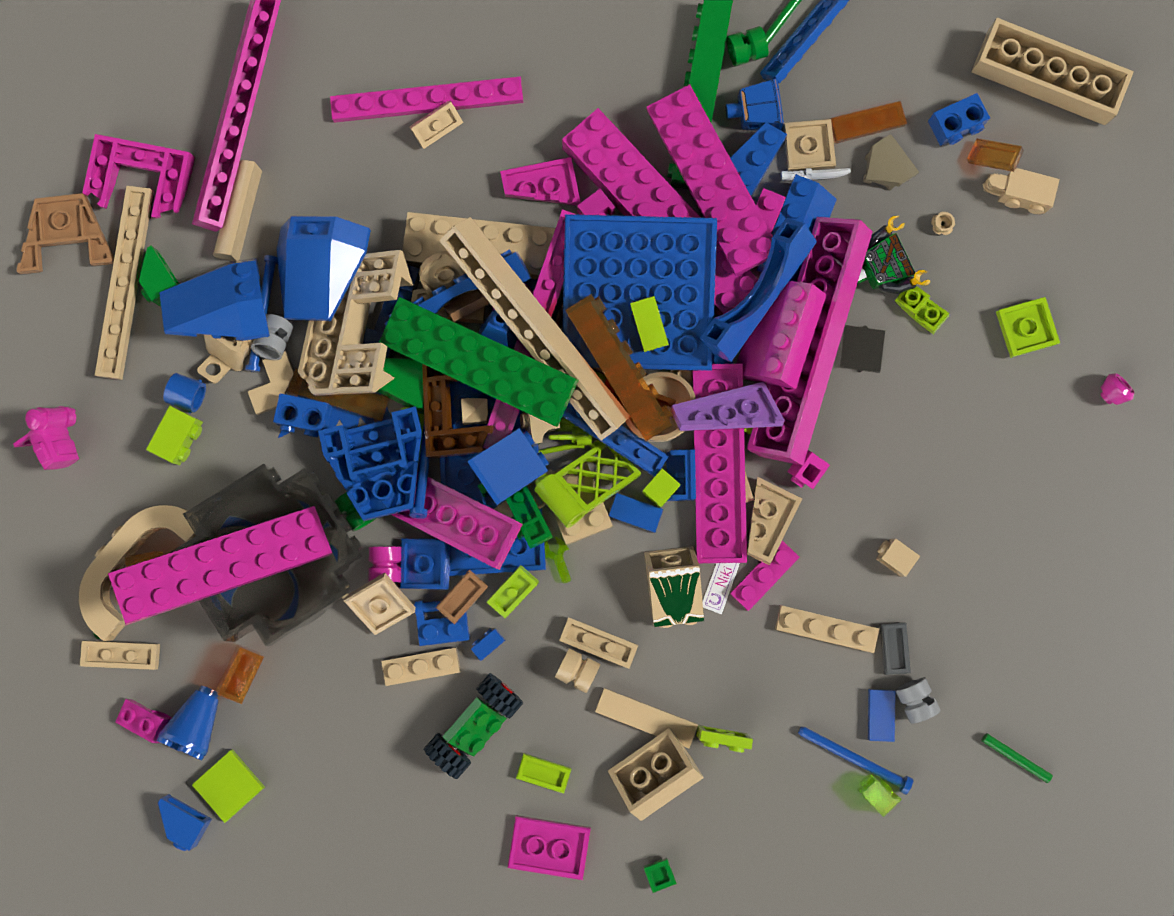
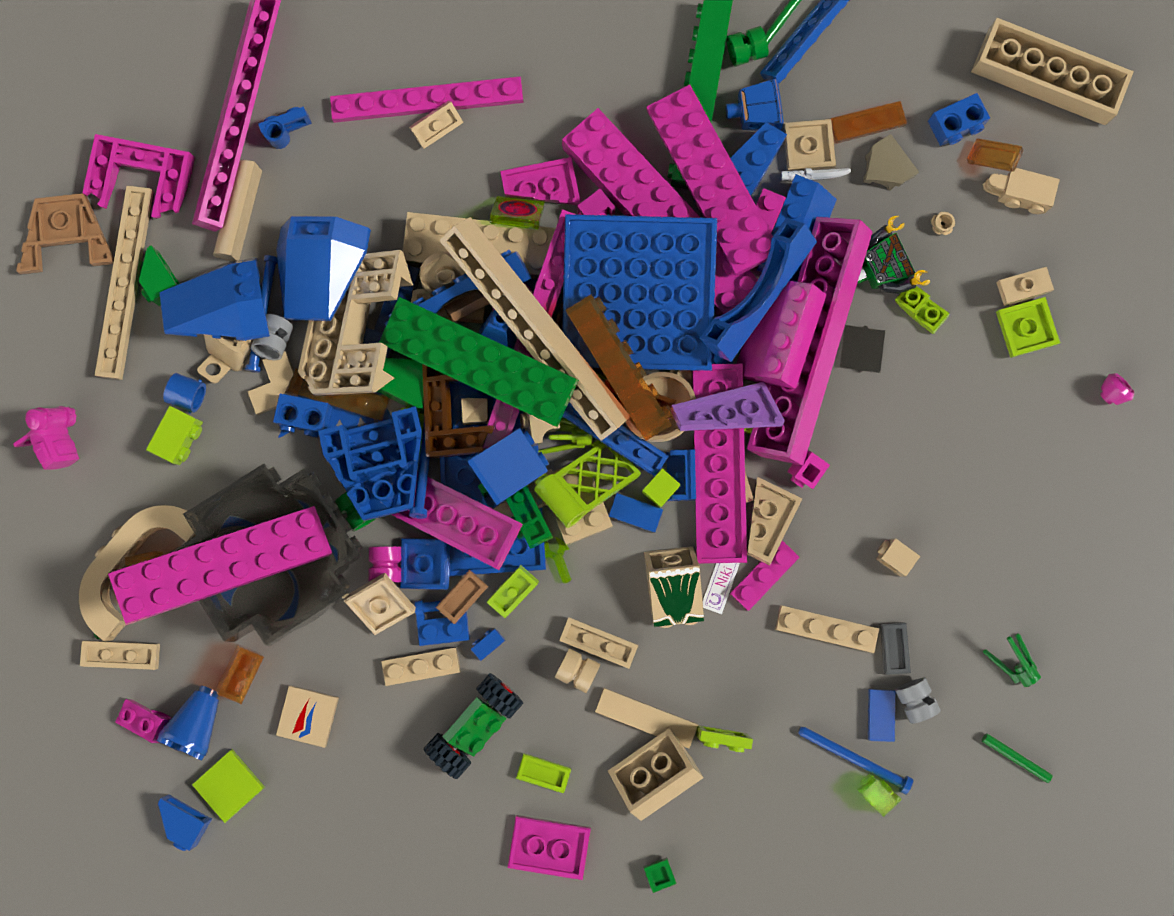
lime tile [630,296,669,352] -> none
none -> blue plate [258,106,312,149]
none -> tan tile [276,685,339,748]
none -> clear neon green tile [490,196,545,230]
none -> green plant [983,633,1041,687]
none -> tan brick [996,267,1054,306]

